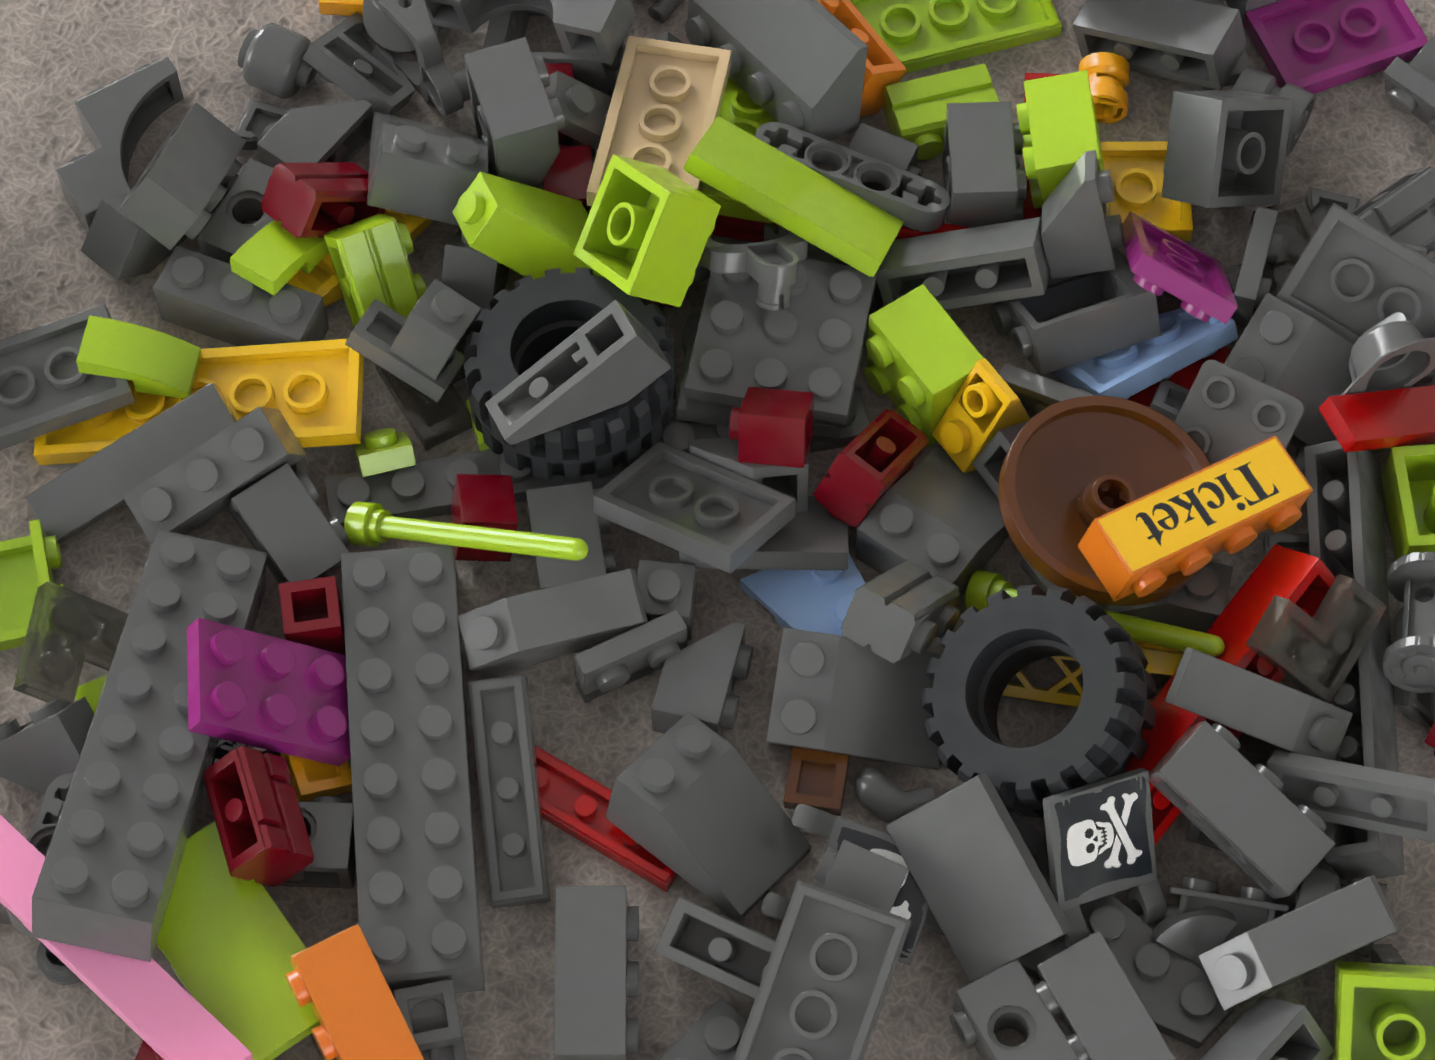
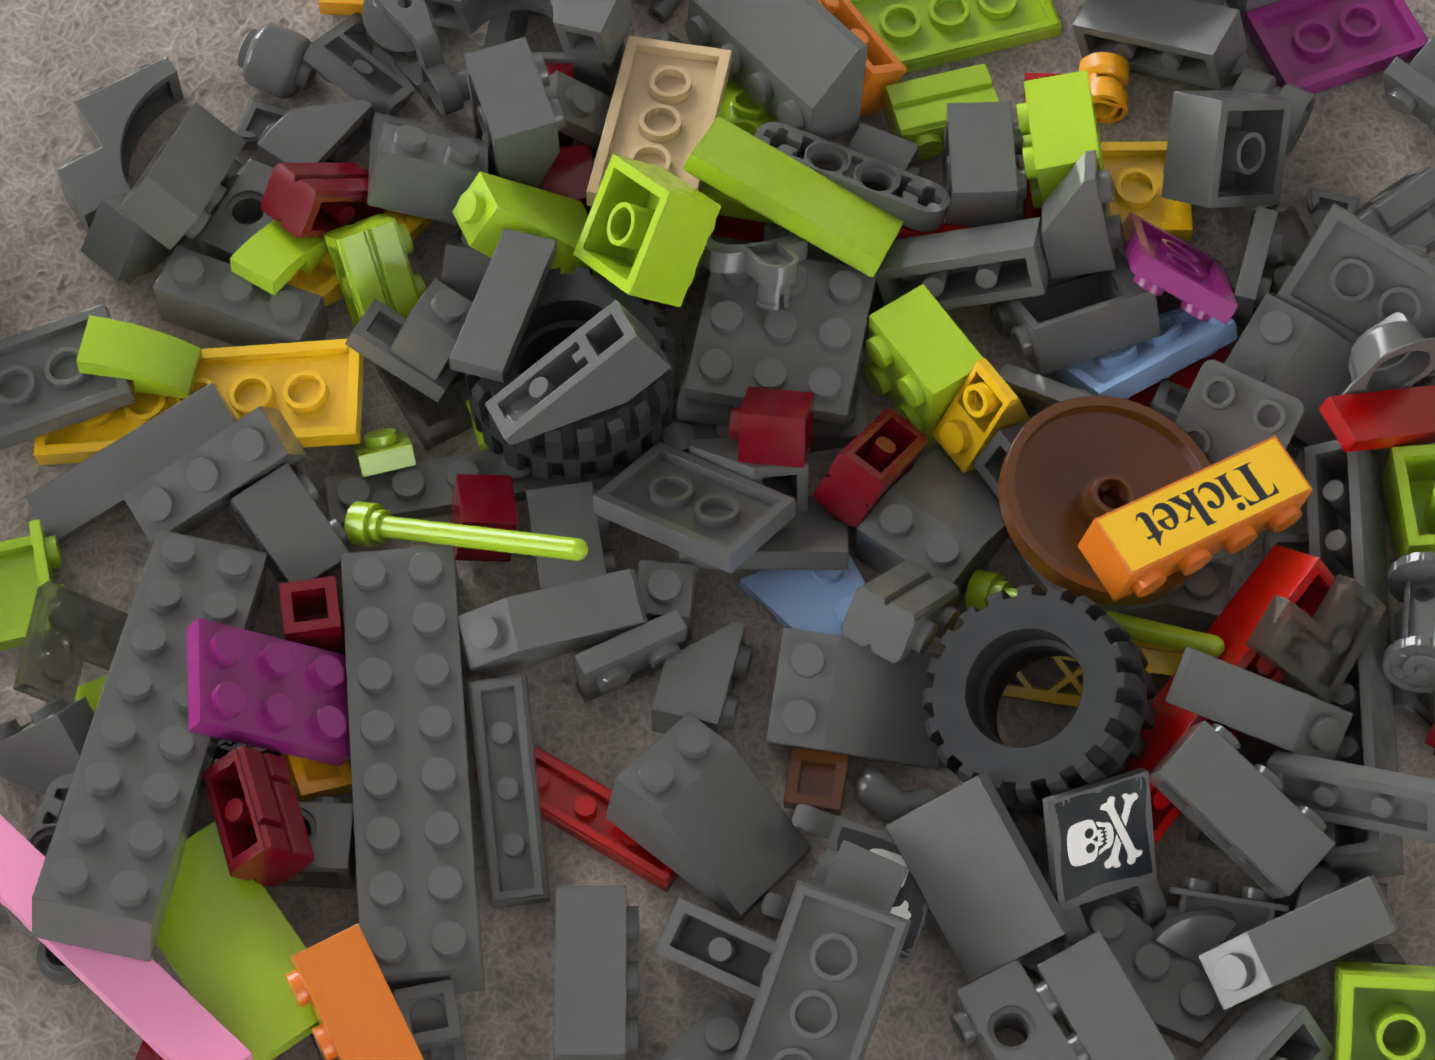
none -> dark grey tile [449,228,557,383]

